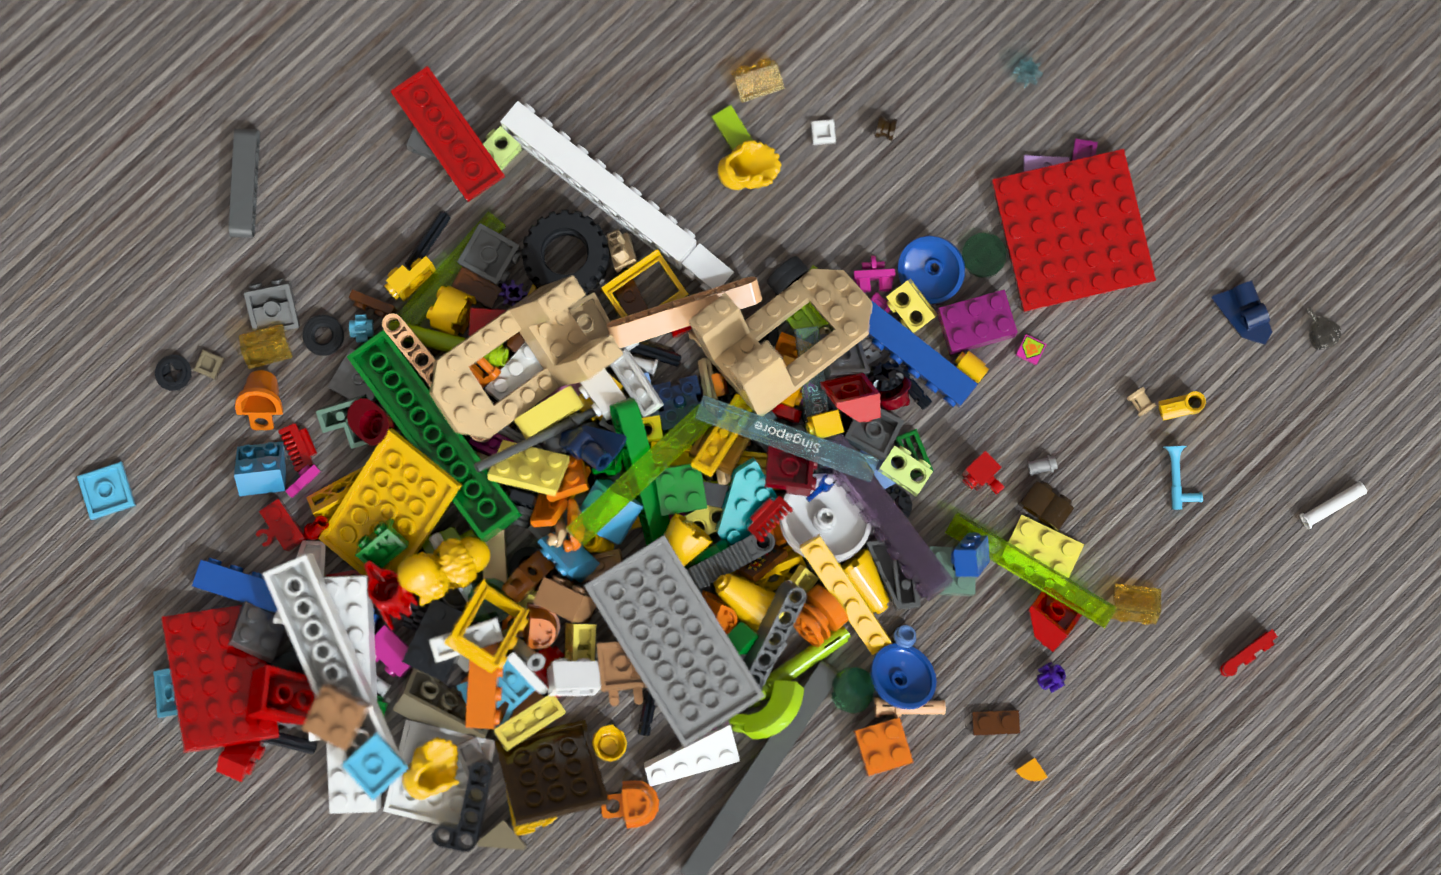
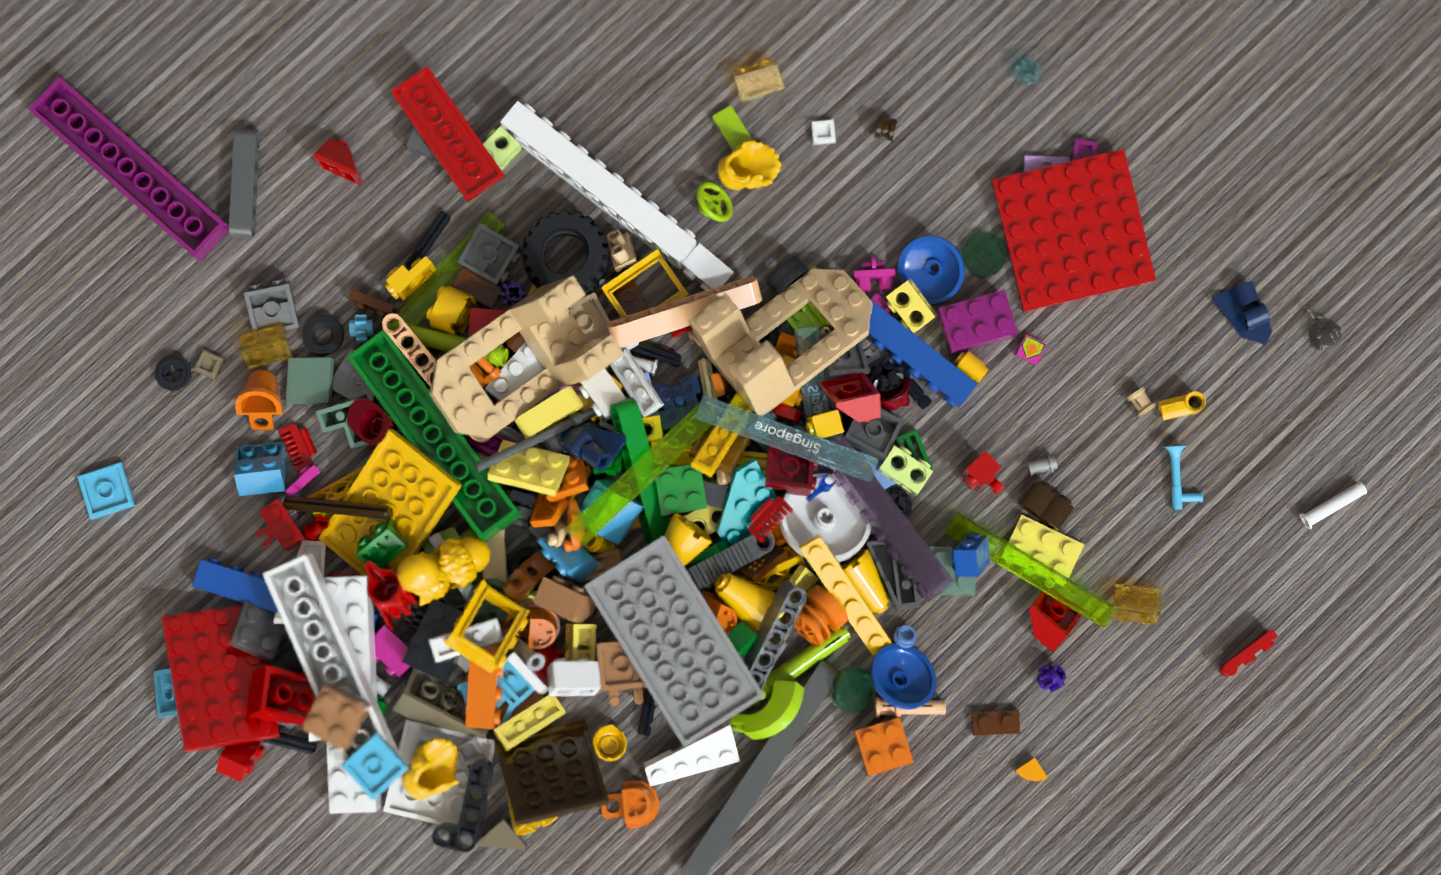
none -> magenta brick [28,76,229,262]
none -> dark brown axle [283,496,391,519]
none -> sand green tile [286,358,334,404]
none -> red slope [313,139,363,186]
none -> lime piece [696,182,733,222]

